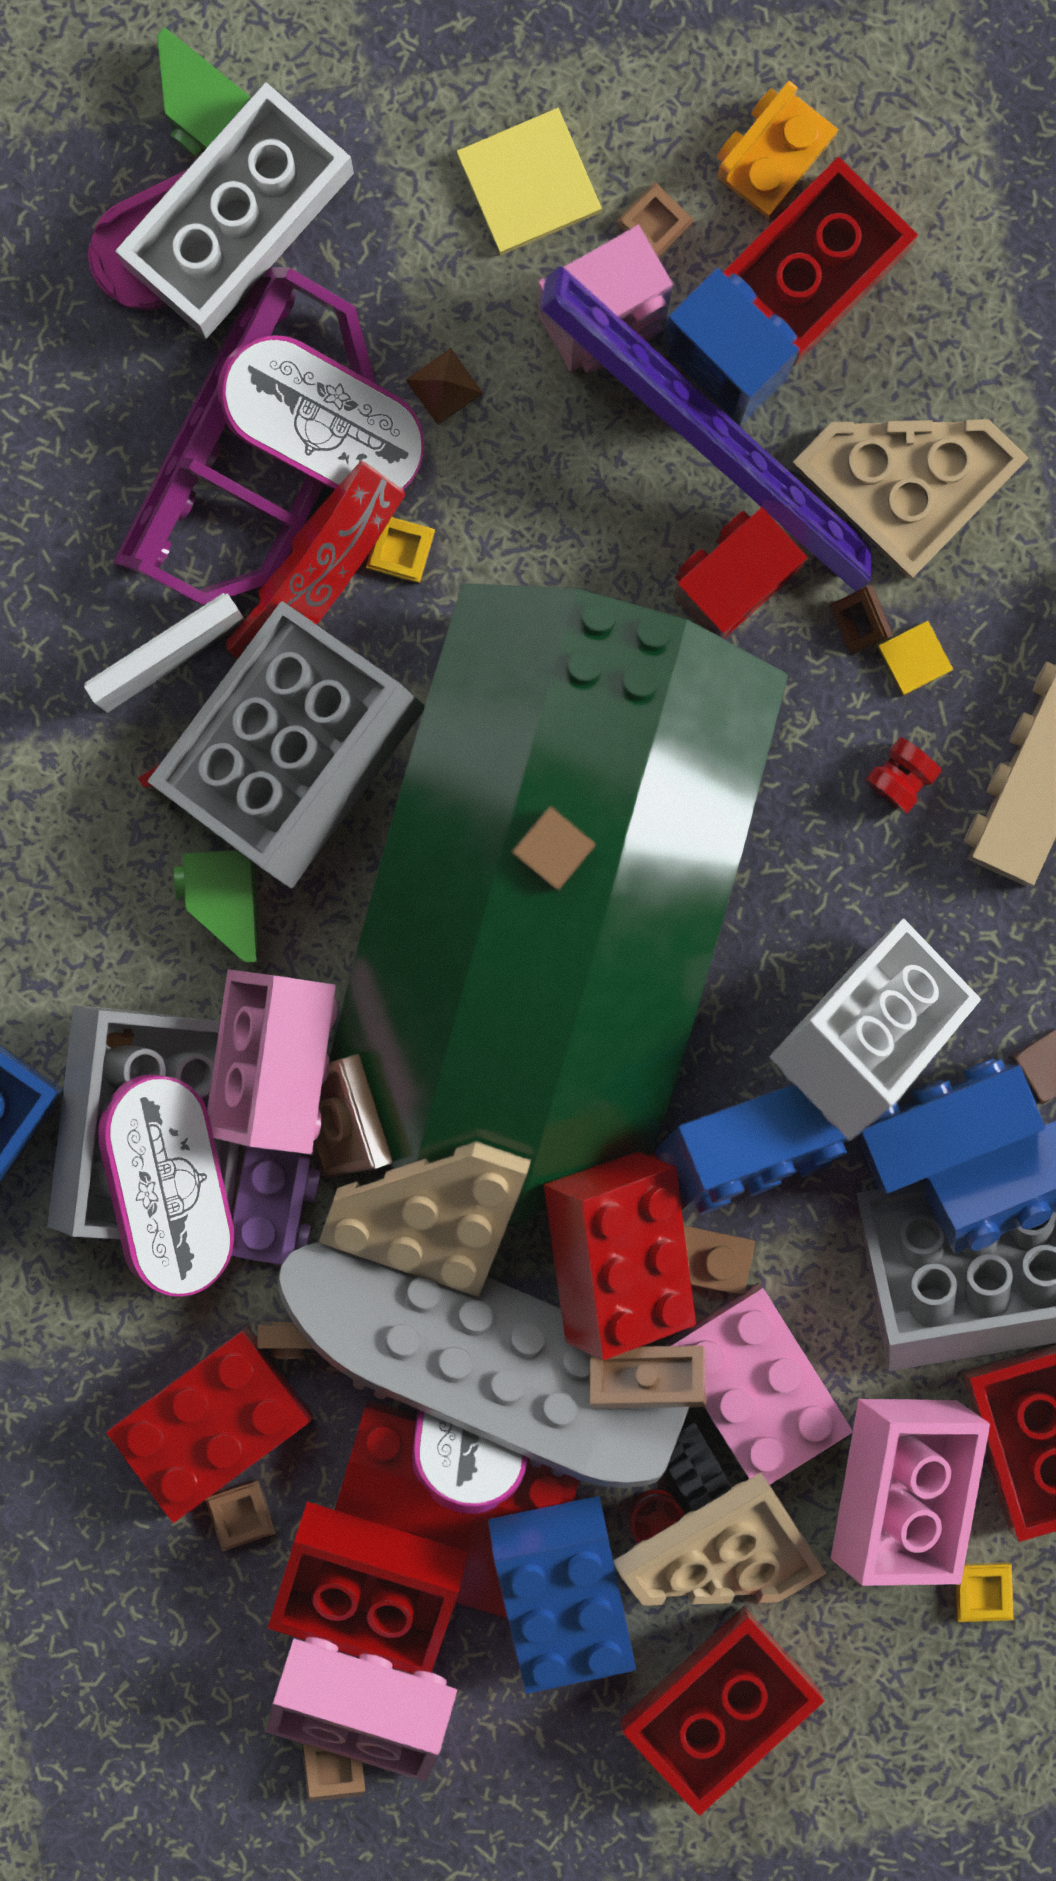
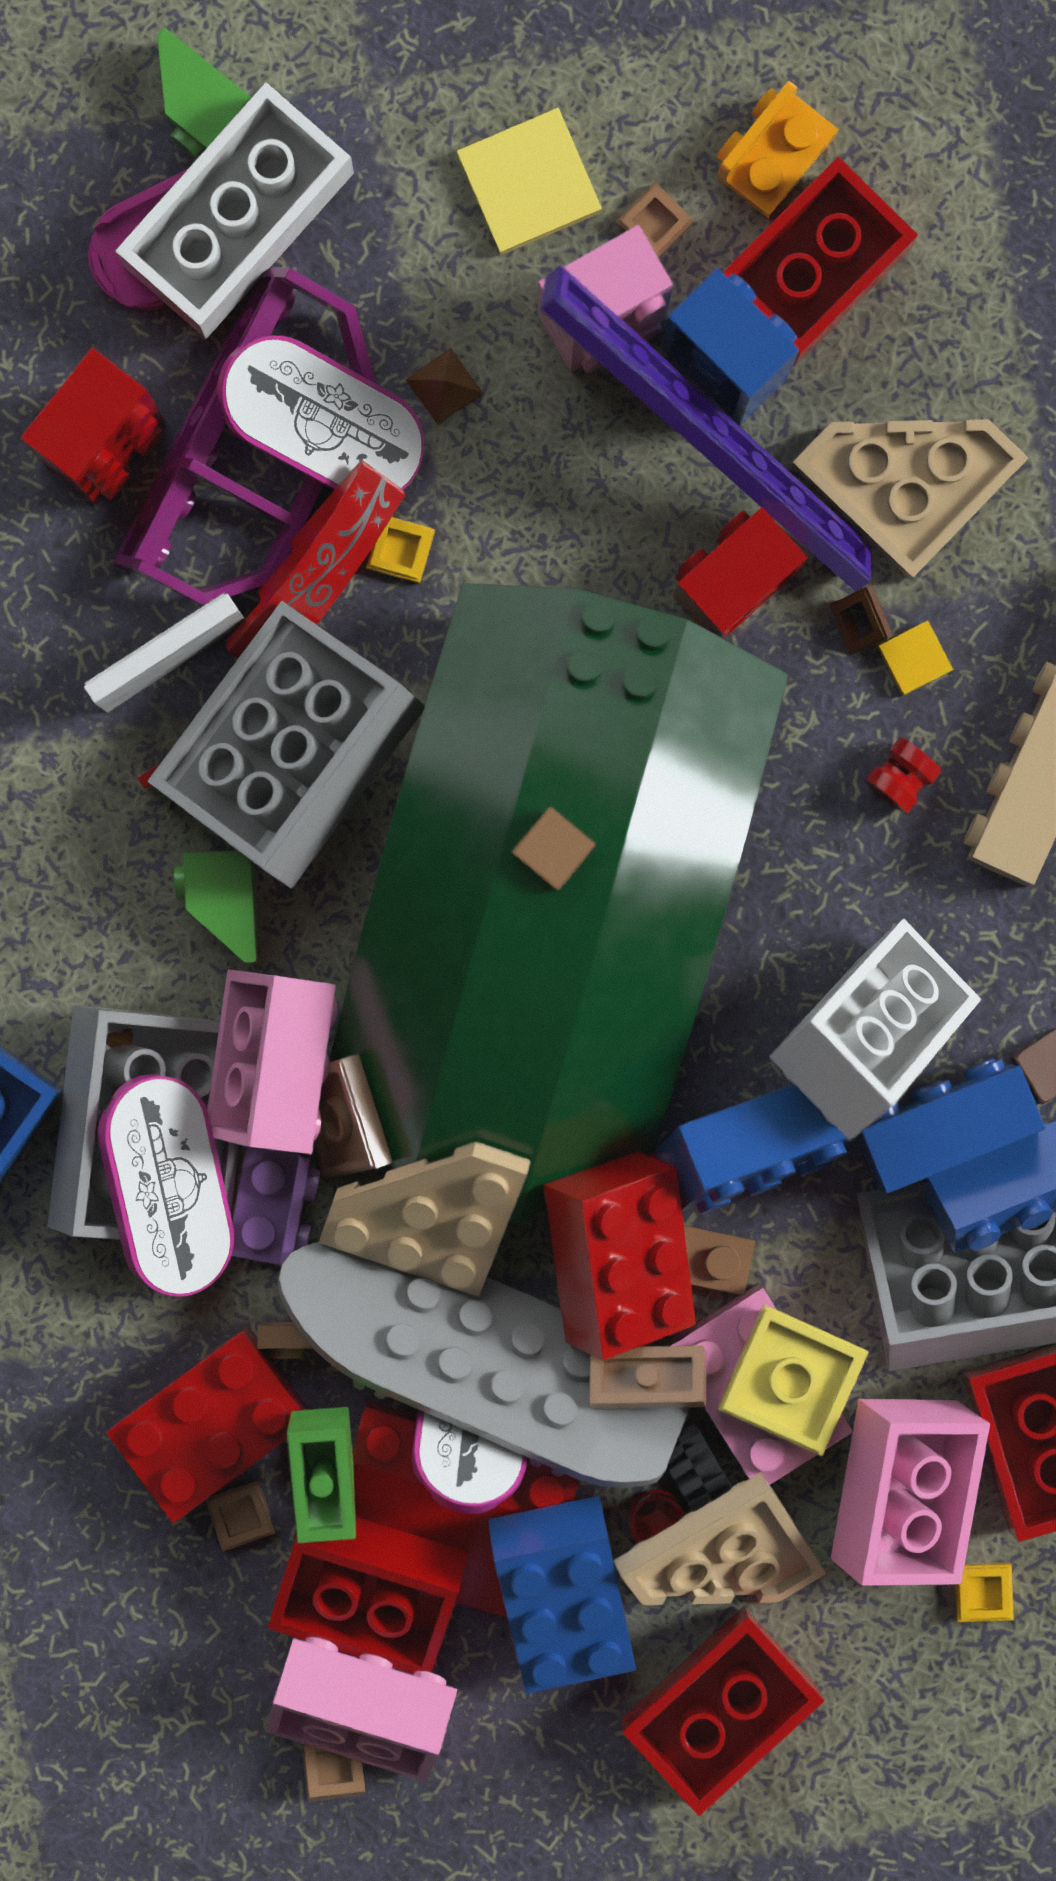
none -> red brick [21,347,164,505]
none -> bright green slope [287,1407,356,1543]
none -> light yellow tile [717,1304,869,1456]

